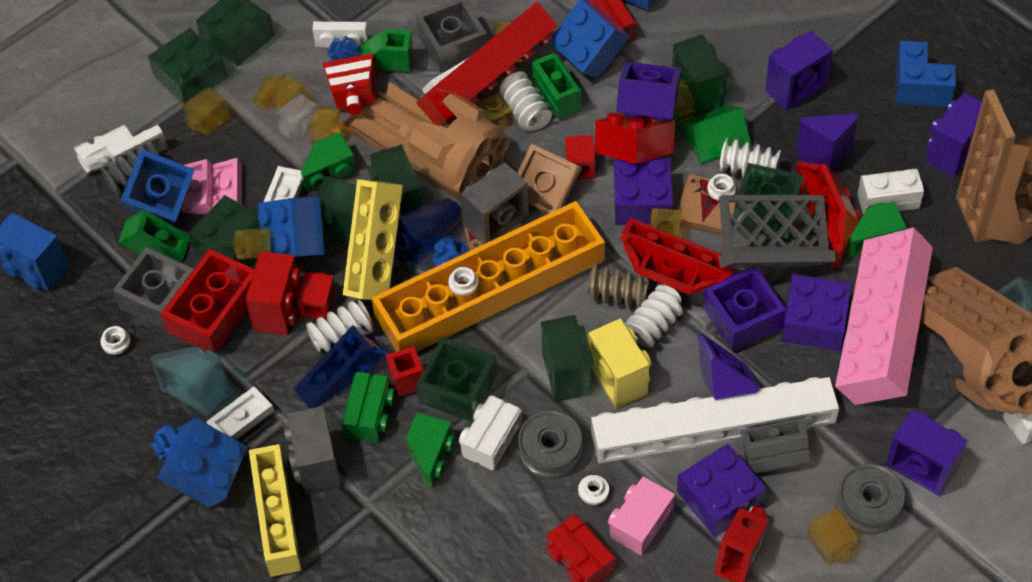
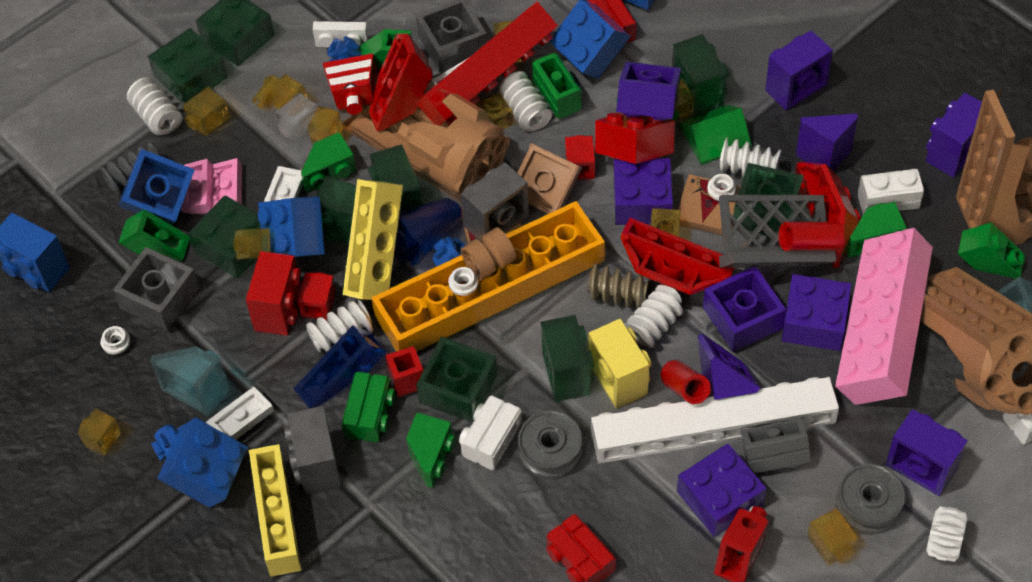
white plate [74,125,168,173] -> none
red brick [161,249,255,355] -> none
white plate [578,475,609,506] -> none
bright pink brick [608,476,675,556] -> none
blue brick [895,41,956,107] -> none
none -> clear yellow plate [78,408,121,456]
none -> white piece [127,77,183,136]
none -> red wedge [369,33,433,131]
none -> medium nougat wheel [461,228,516,281]
none -> red pin [660,360,711,404]
none -> red pin [778,222,844,251]
none -> white gear [927,506,968,562]
none -> green slope [958,222,1025,279]

